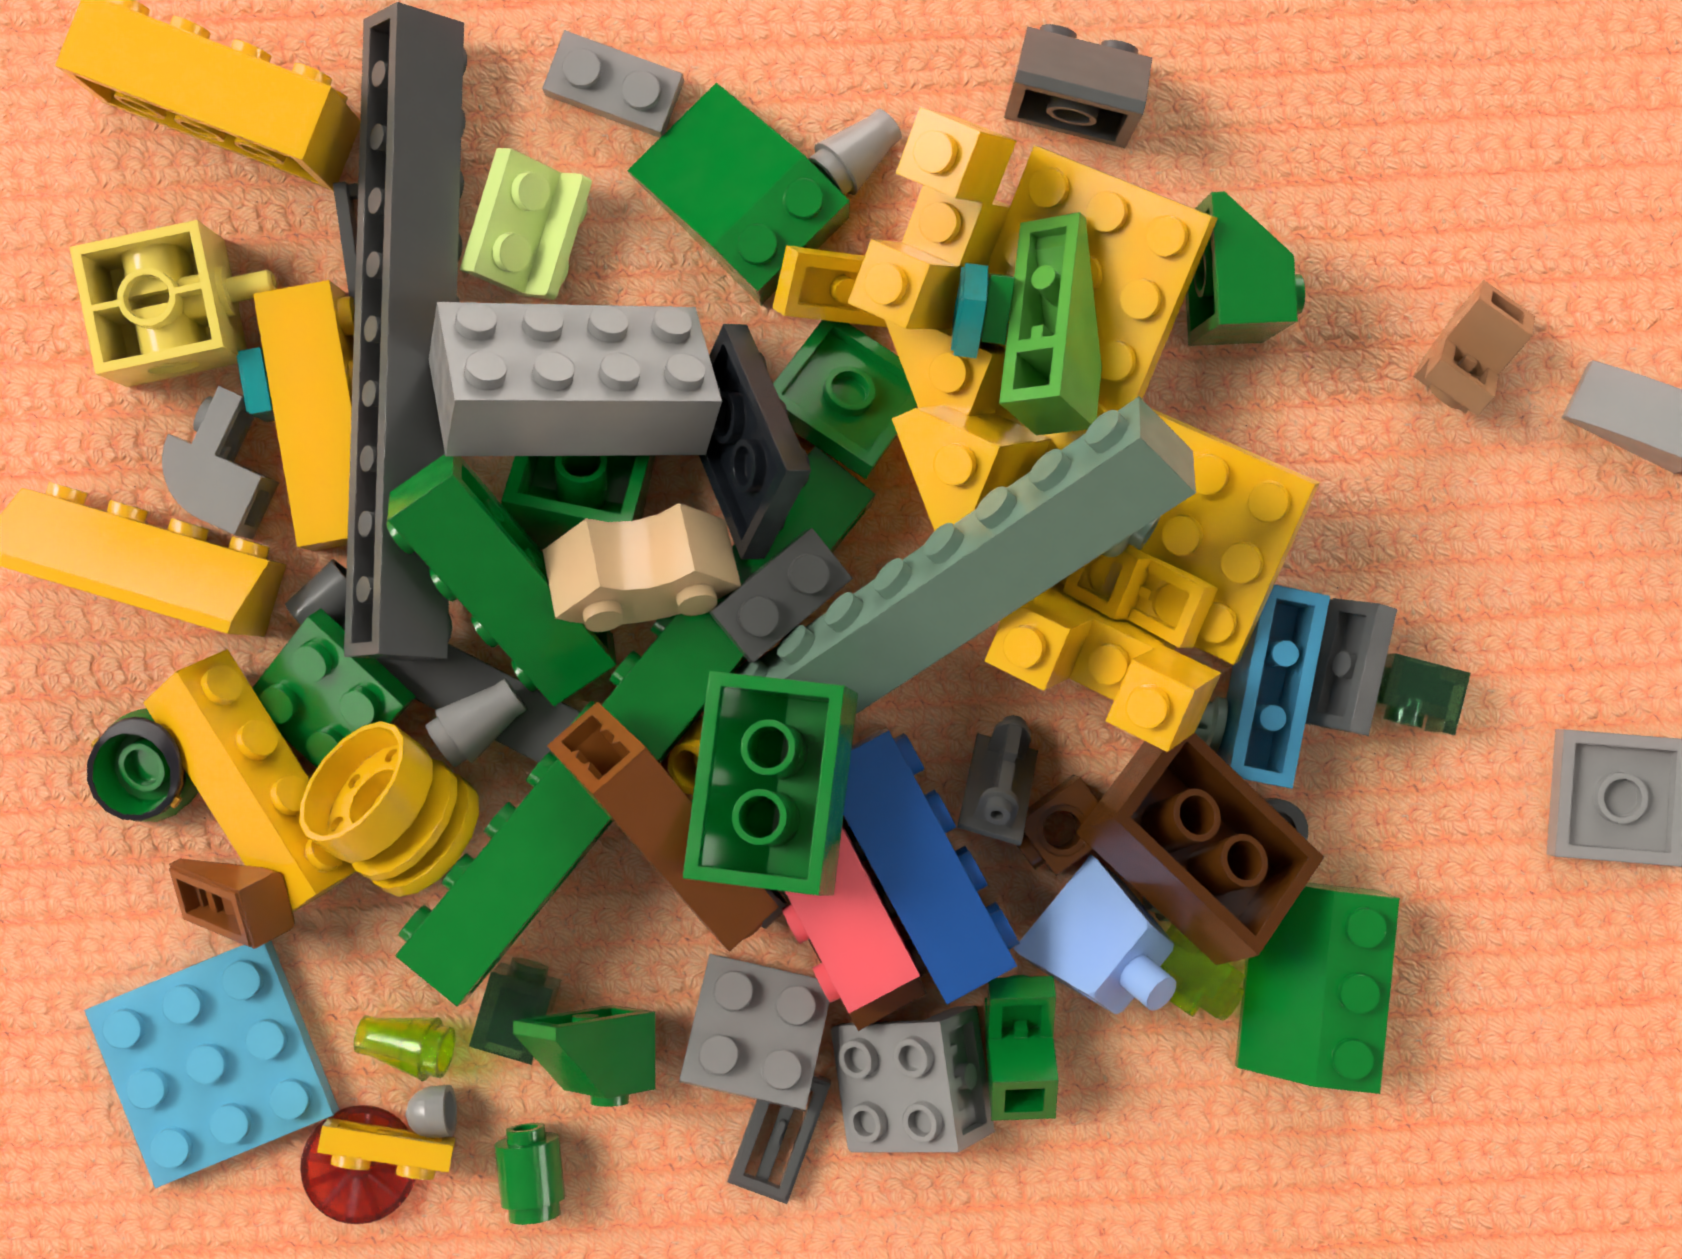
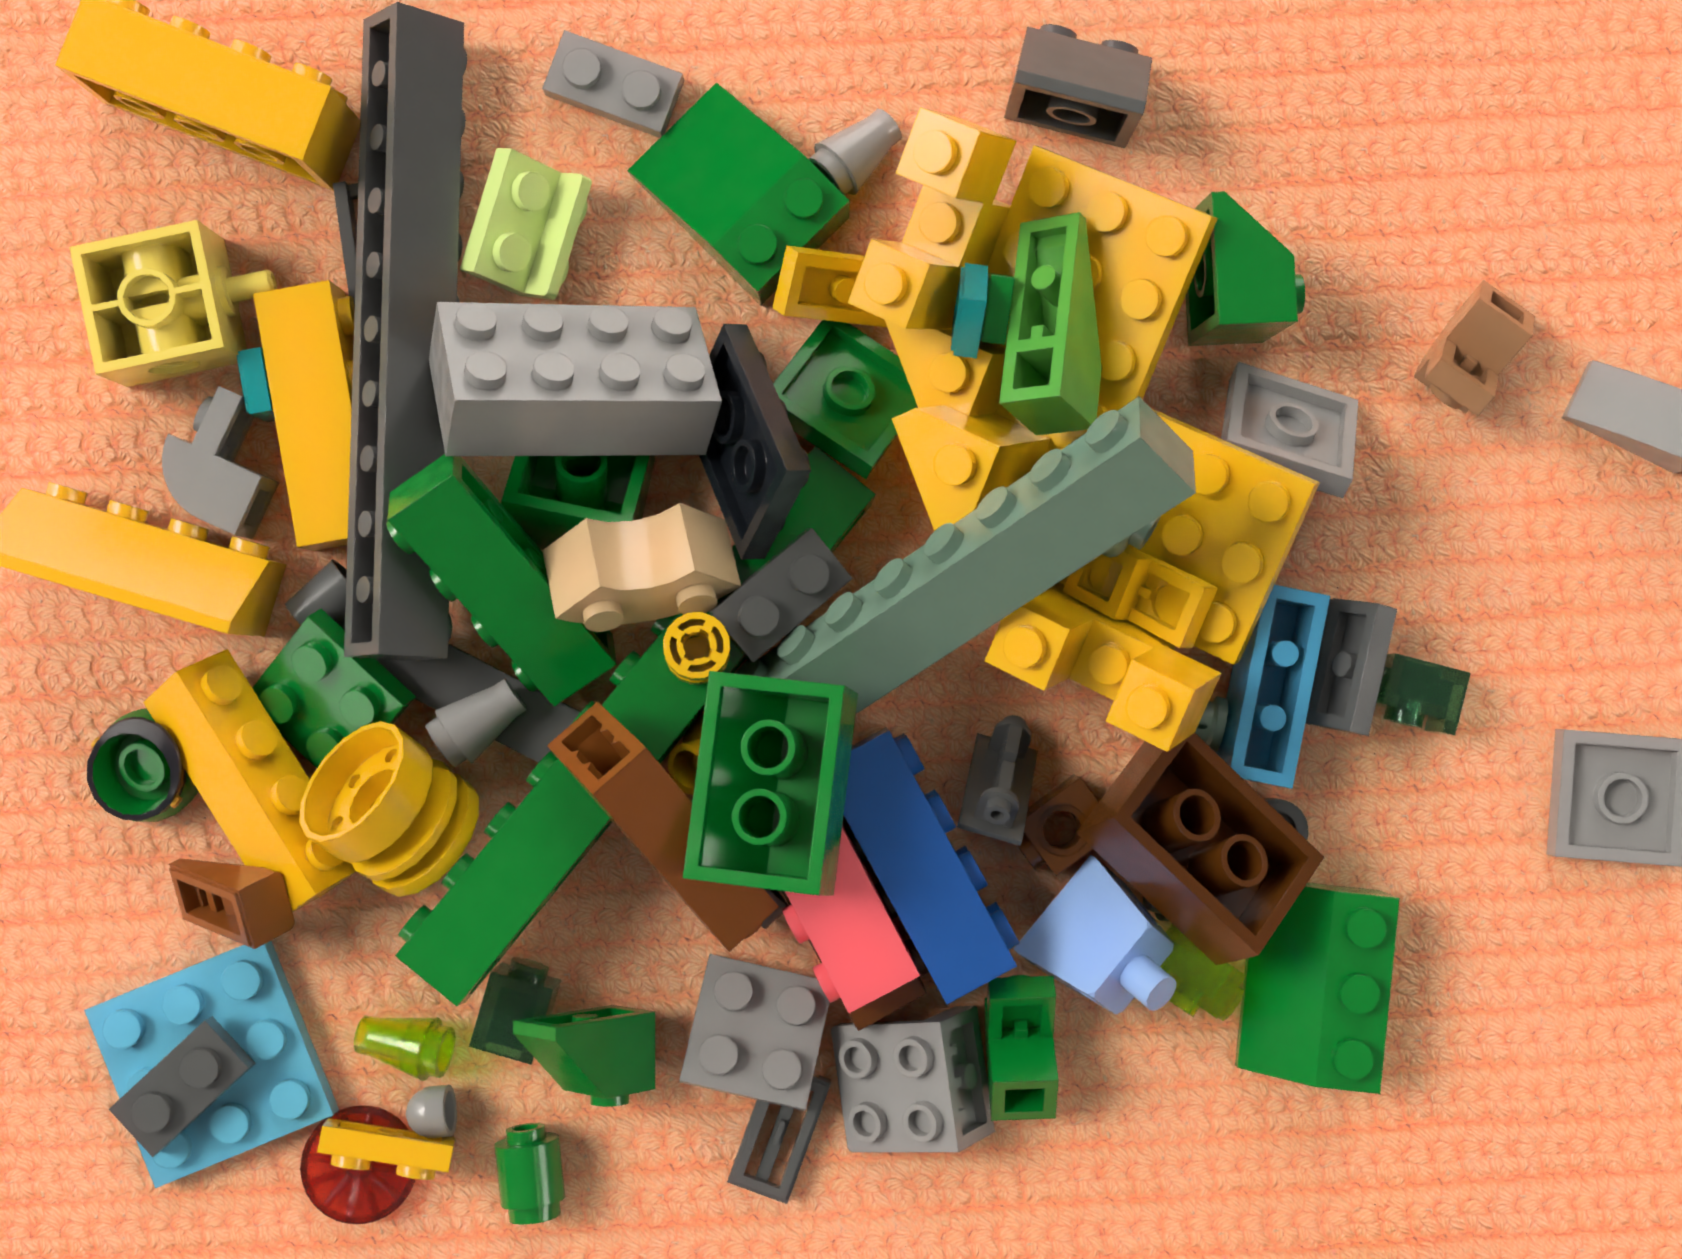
none -> dark grey plate [109,1016,256,1157]
none -> yellow wheel [663,612,730,685]
none -> light grey plate [1221,362,1358,498]

